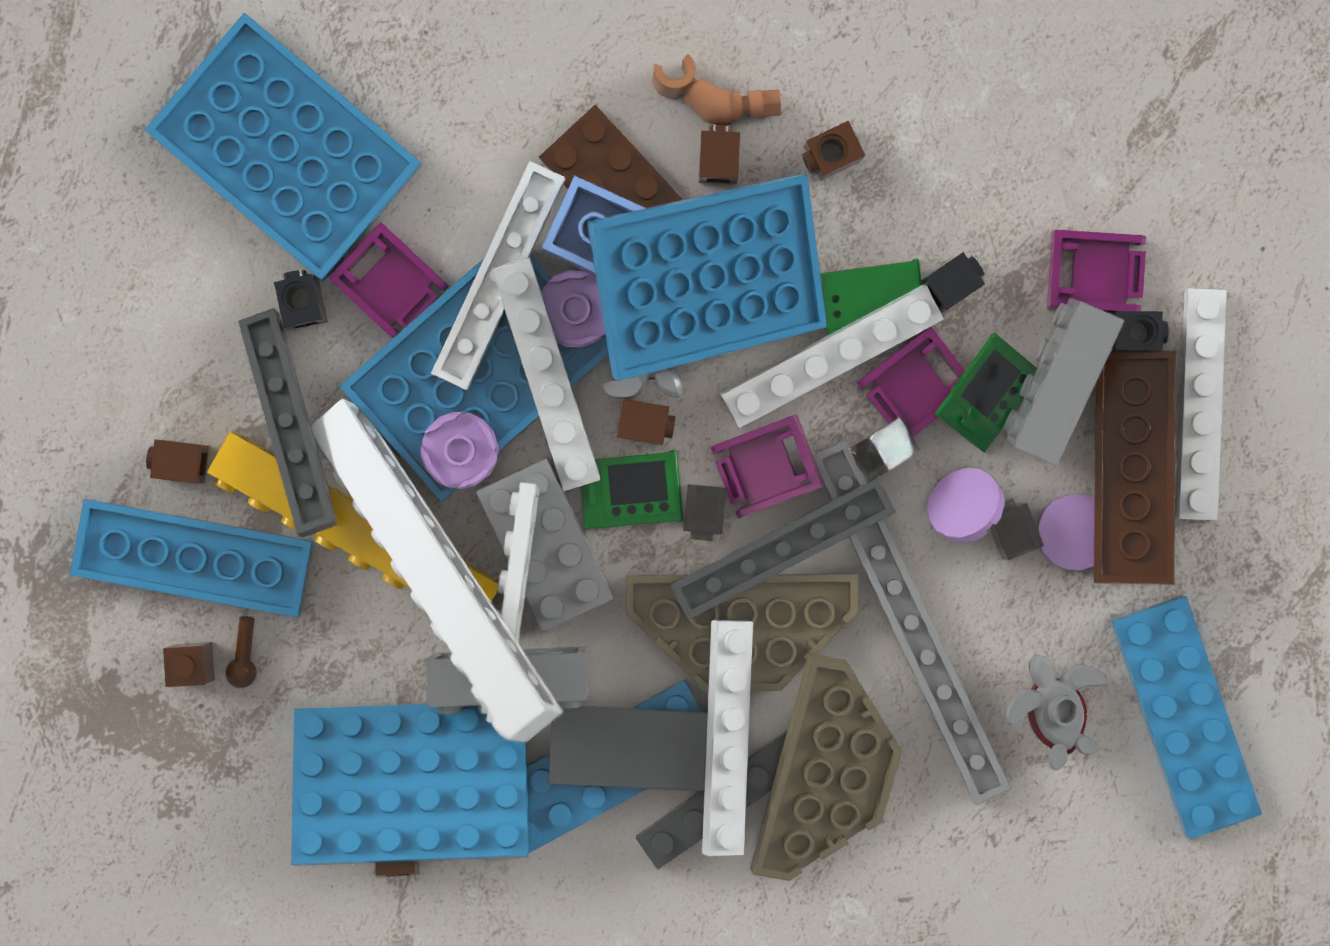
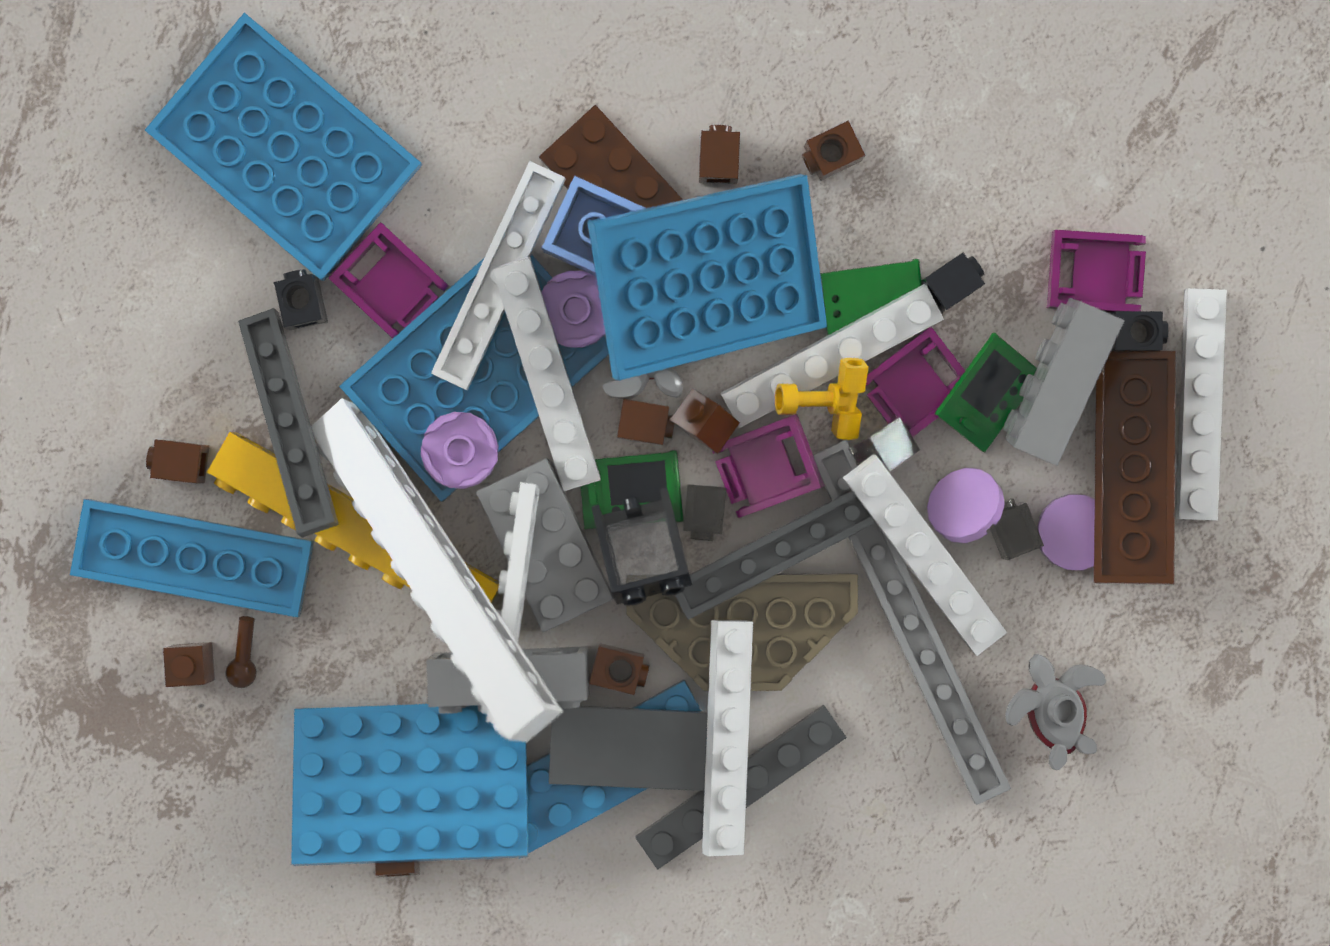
nougat piece [652,54,781,125] -> none
dark tan plate [750,653,902,881] -> none
dark azure plate [1111,596,1262,840] -> none
none -> reddish brown brick [589,643,650,695]
none -> window [591,487,692,606]
none -> reddish brown brick [670,388,740,454]
none -> yellow bar [775,358,869,440]
none -> white plate [843,454,1007,656]

